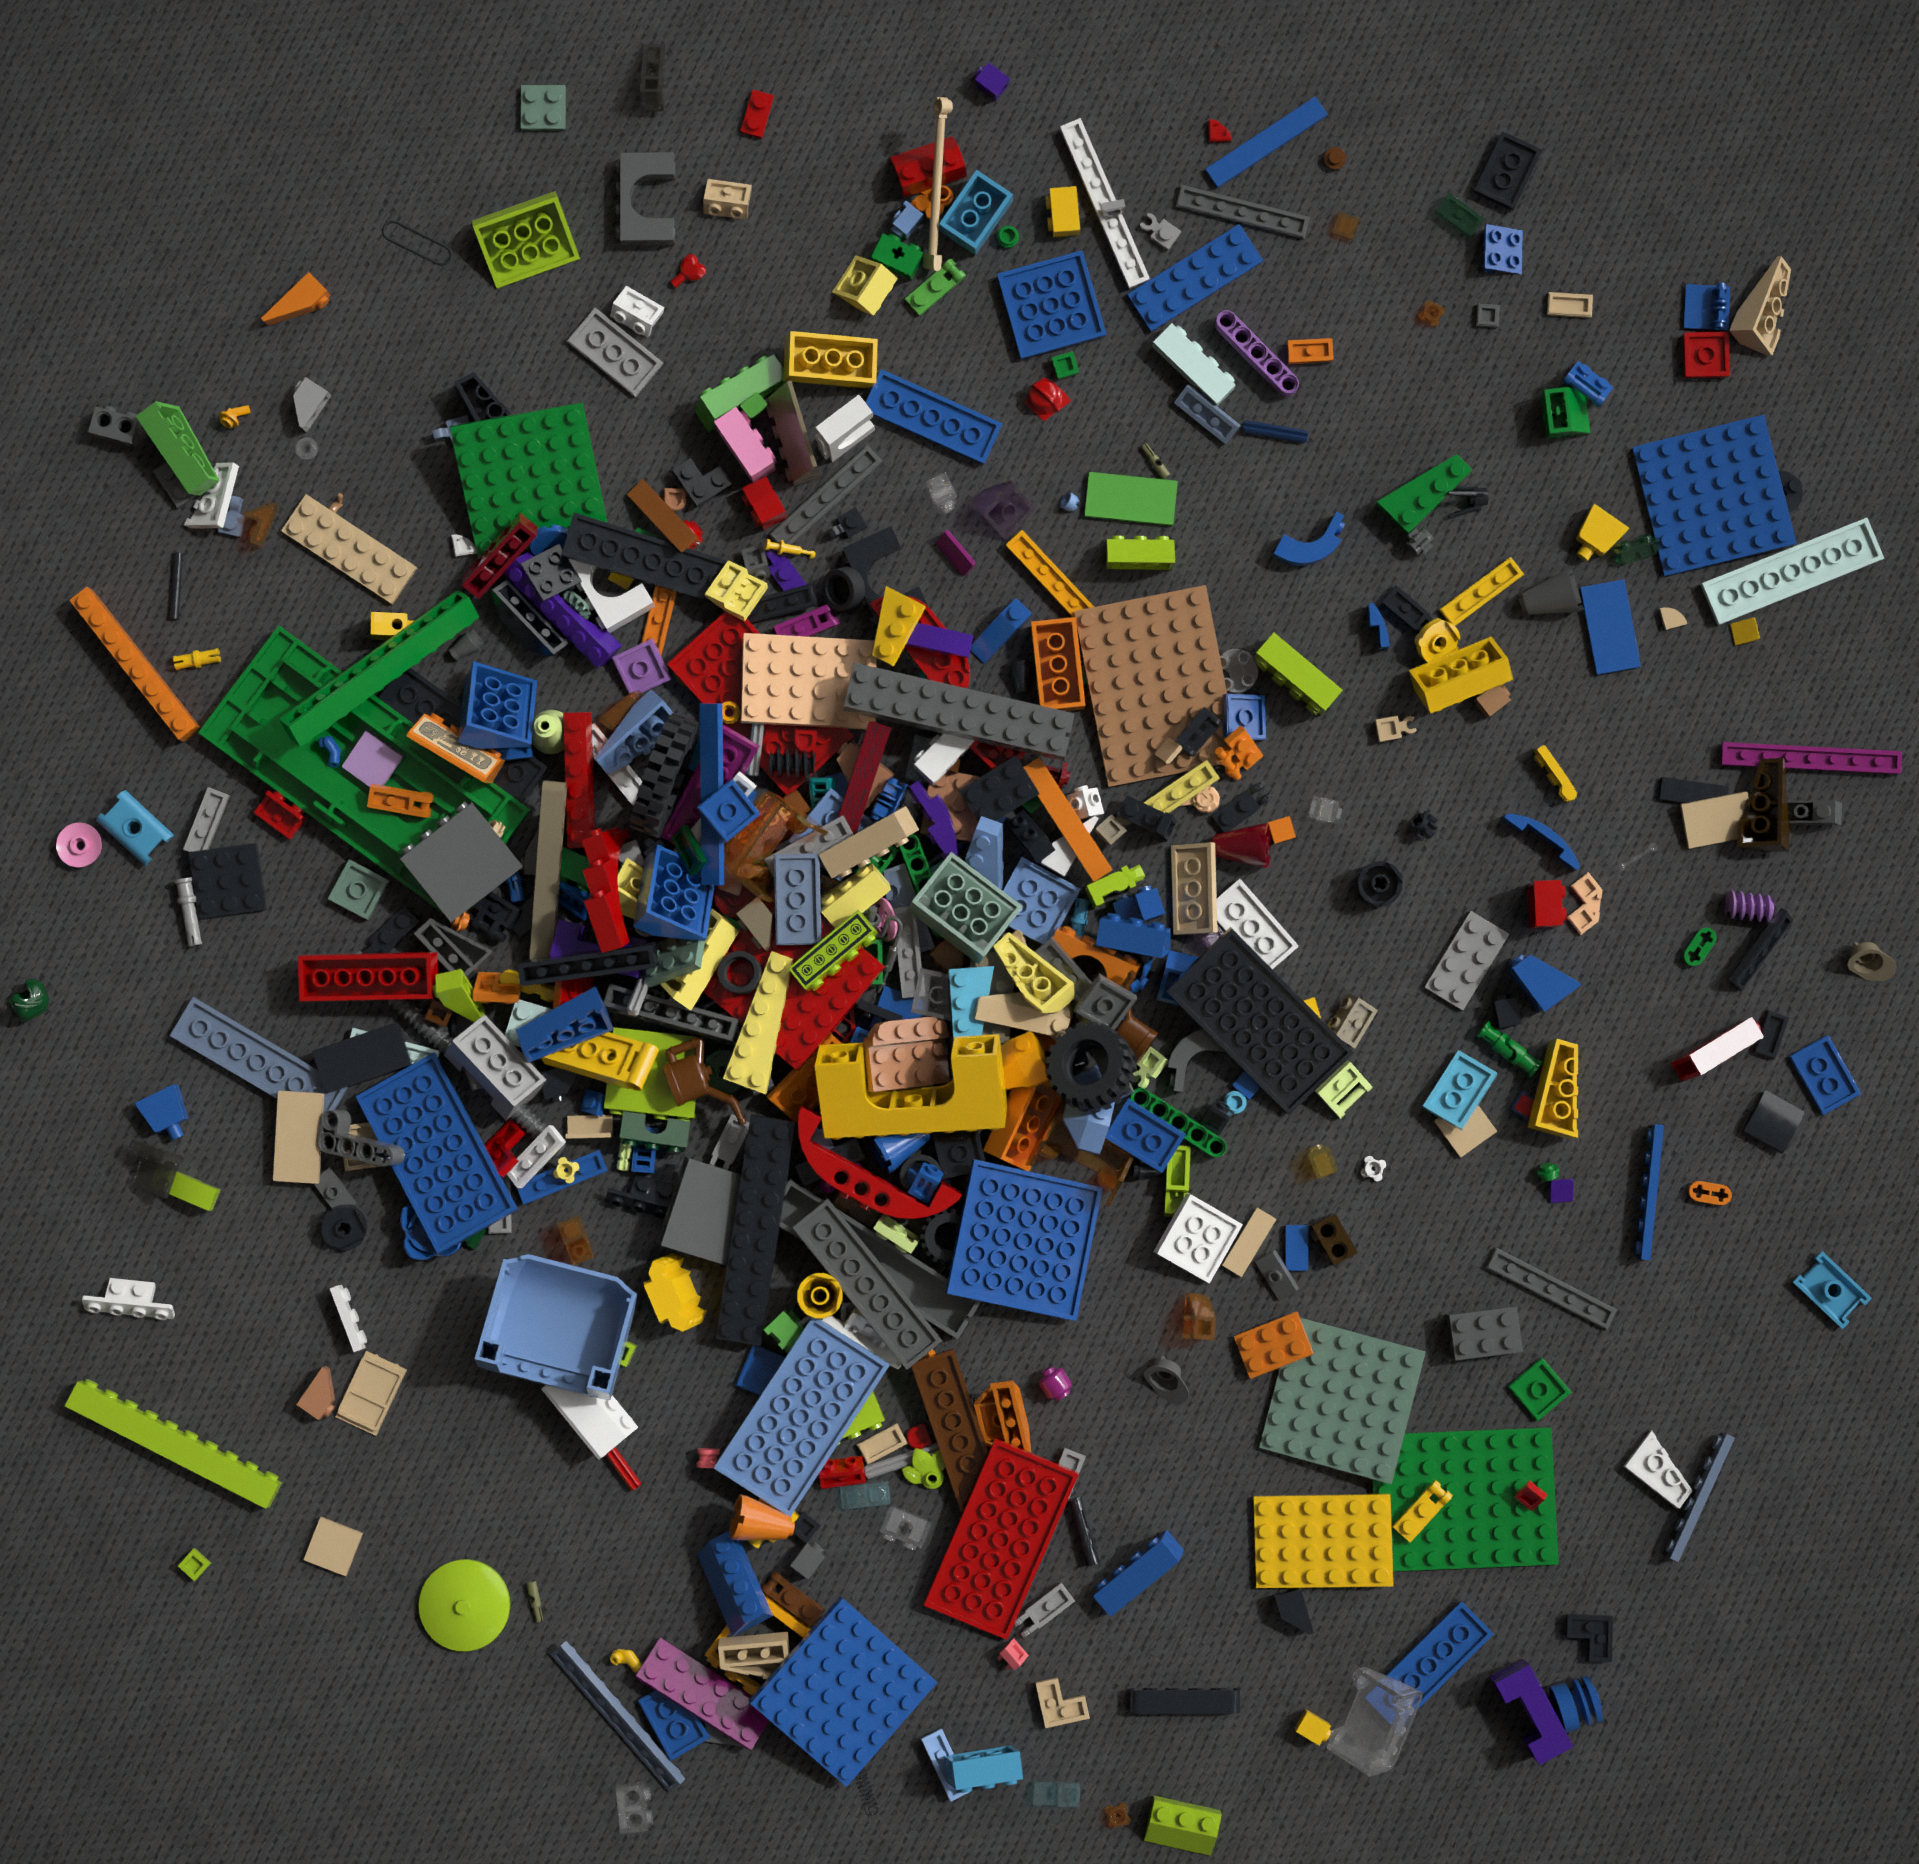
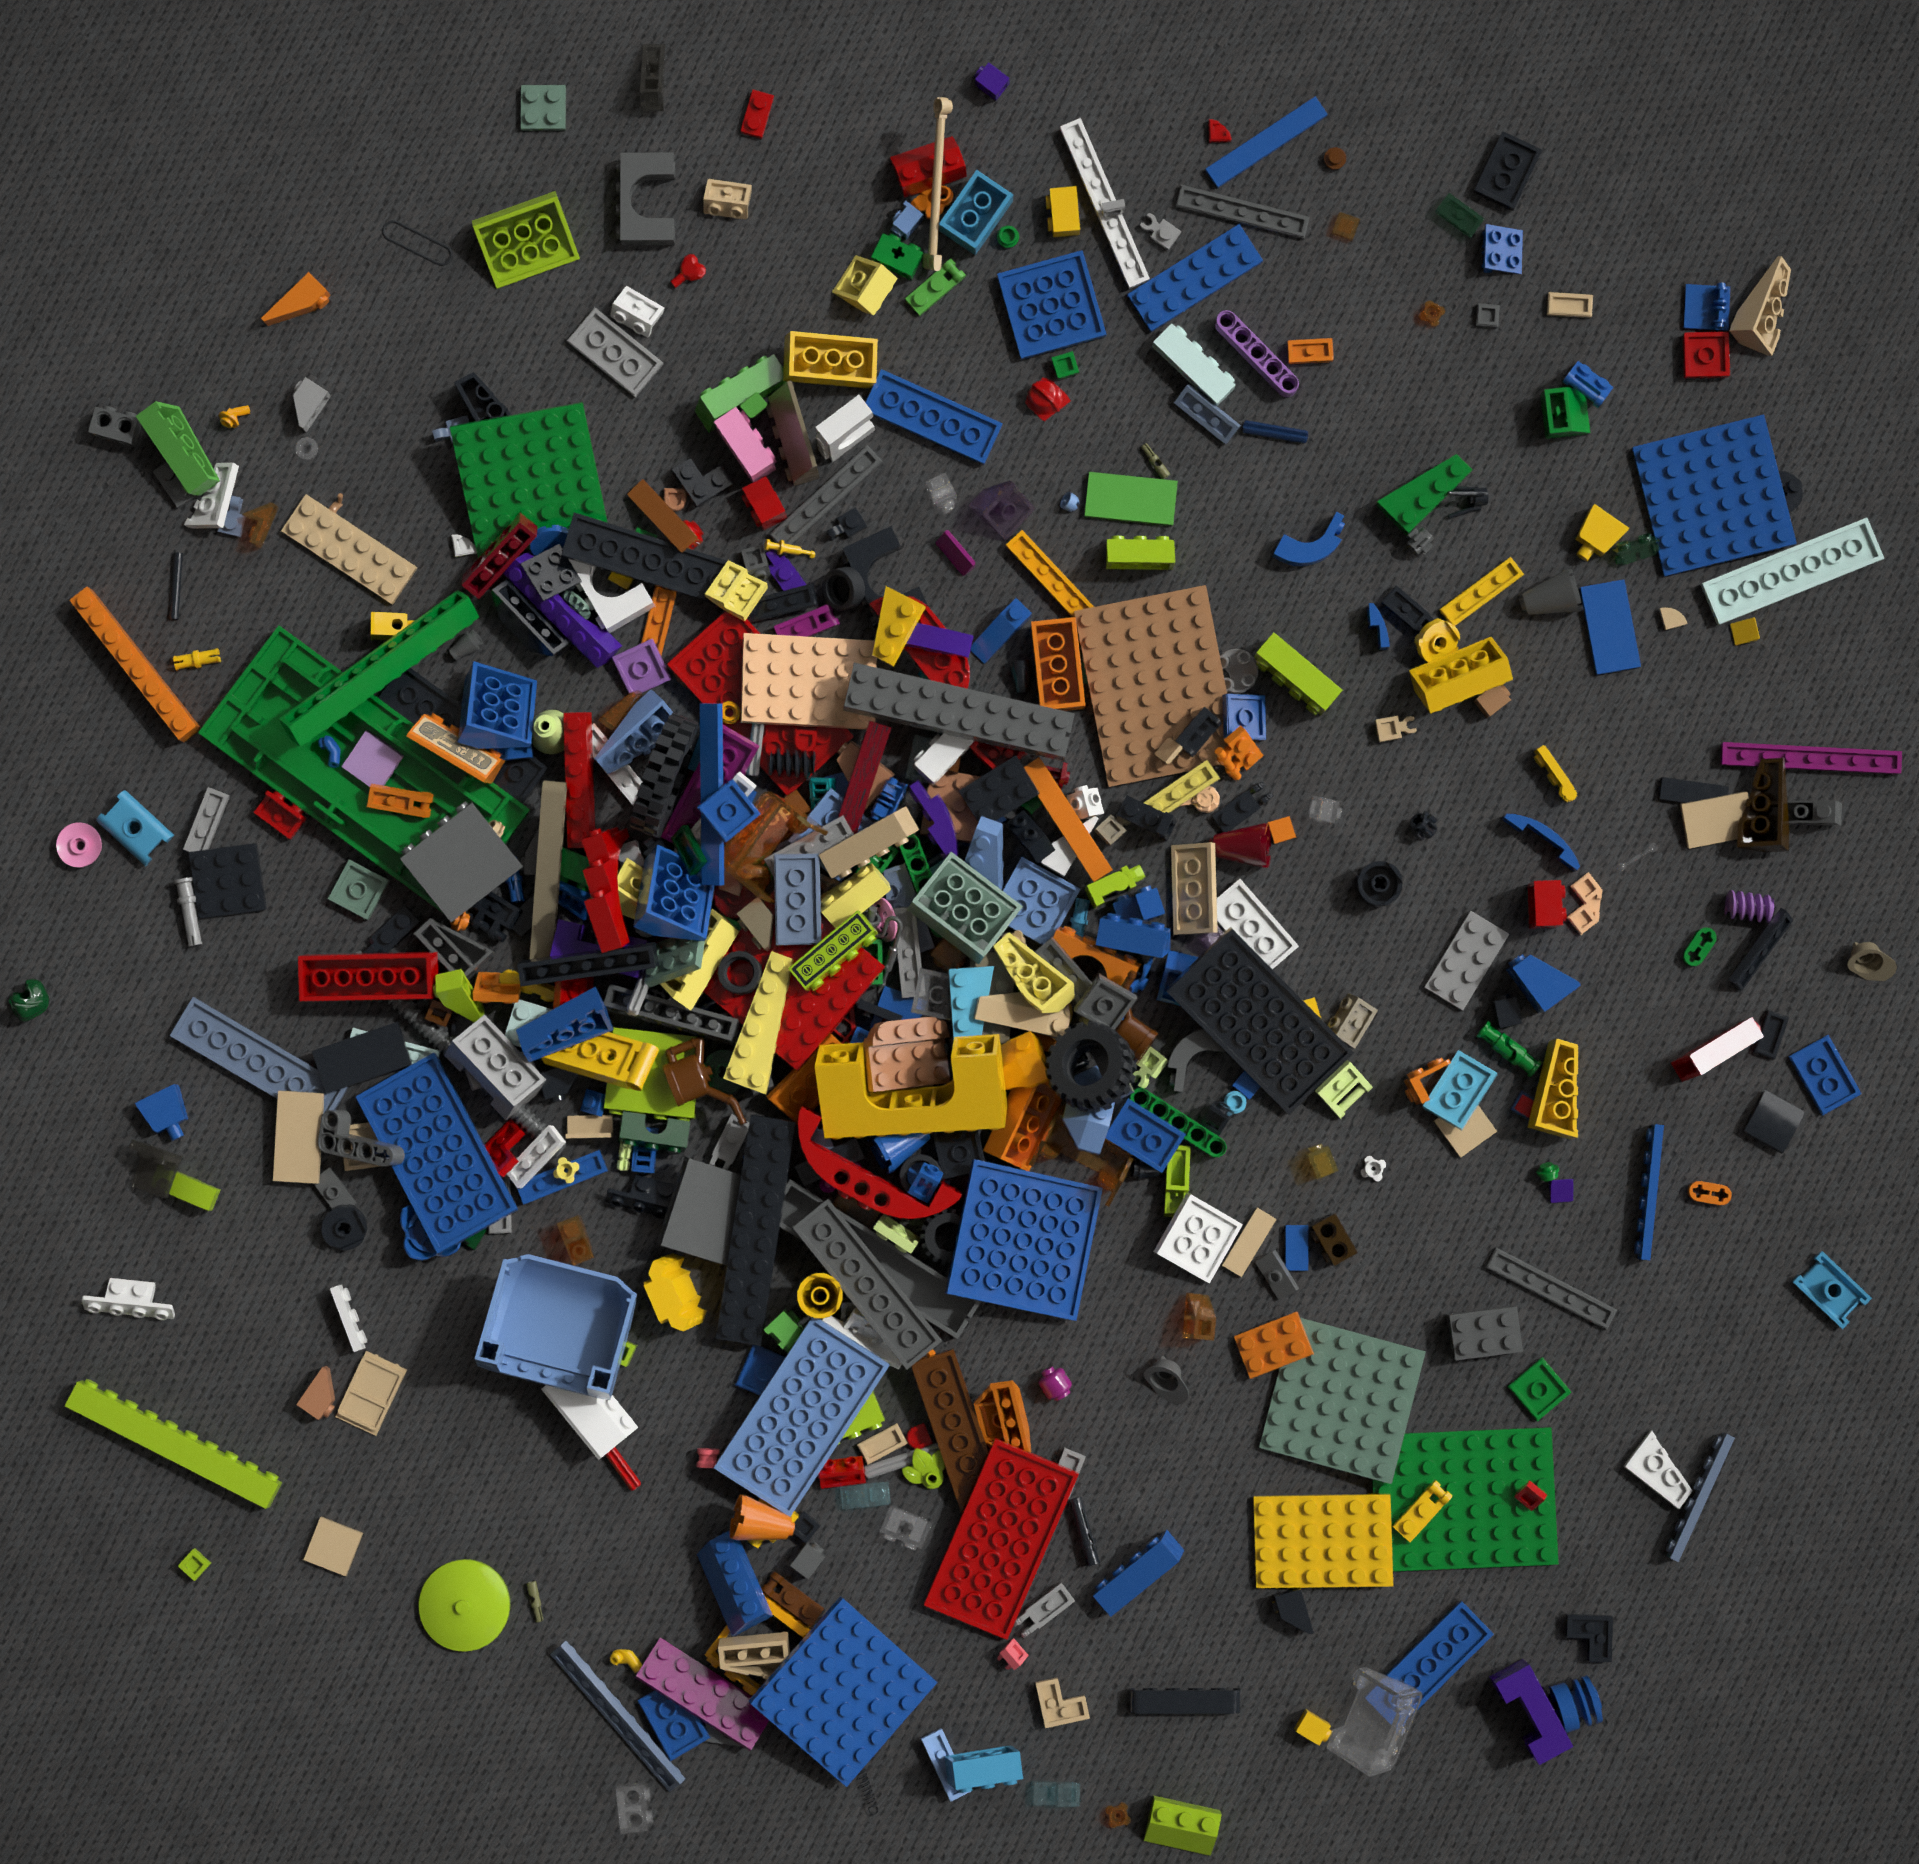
none -> orange bracket [1404,1057,1451,1105]

